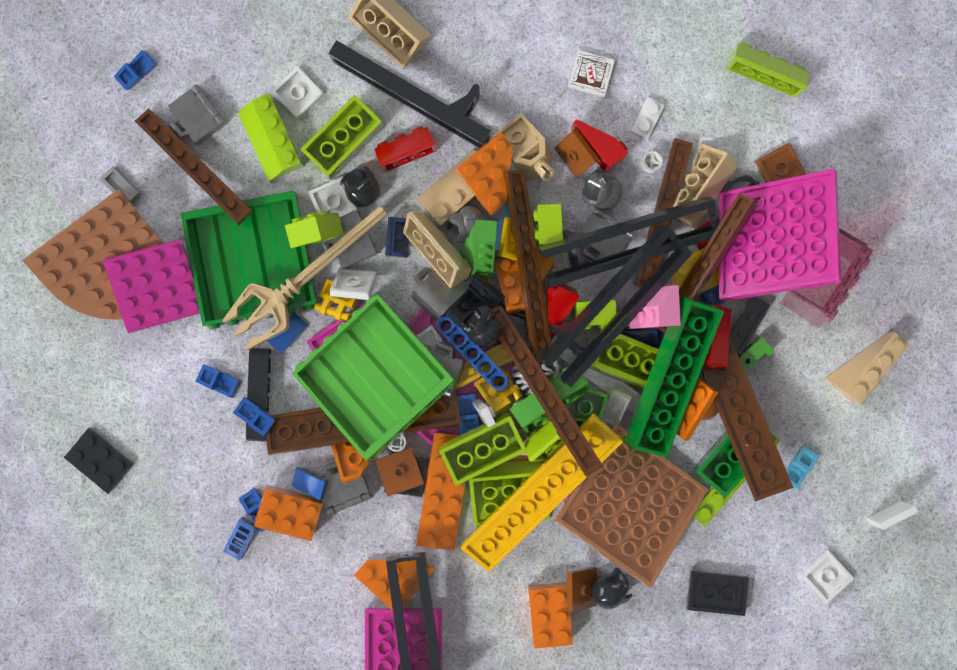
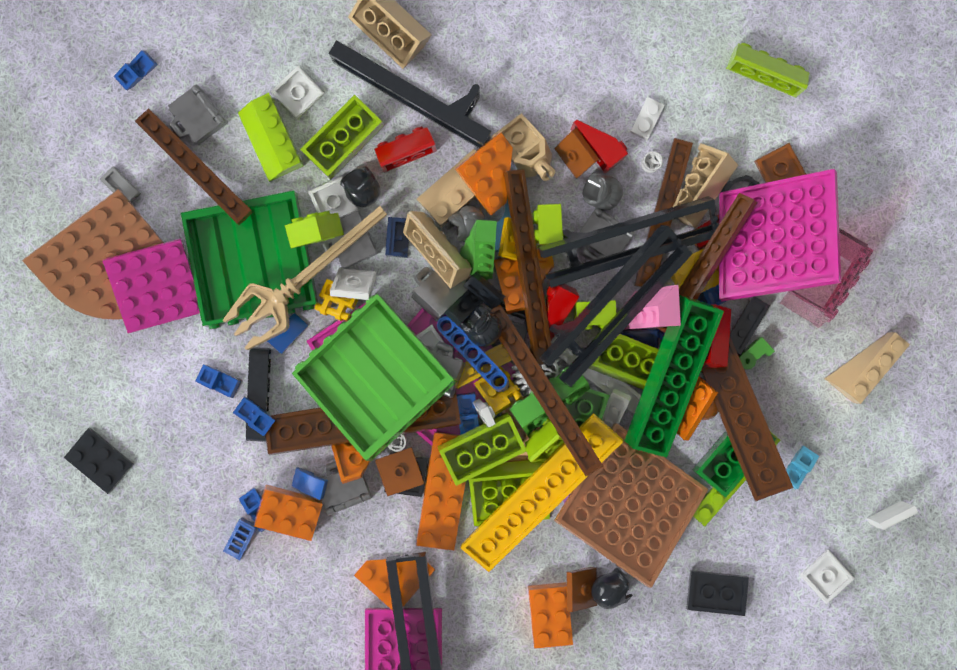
tile [568,50,615,98] -> none

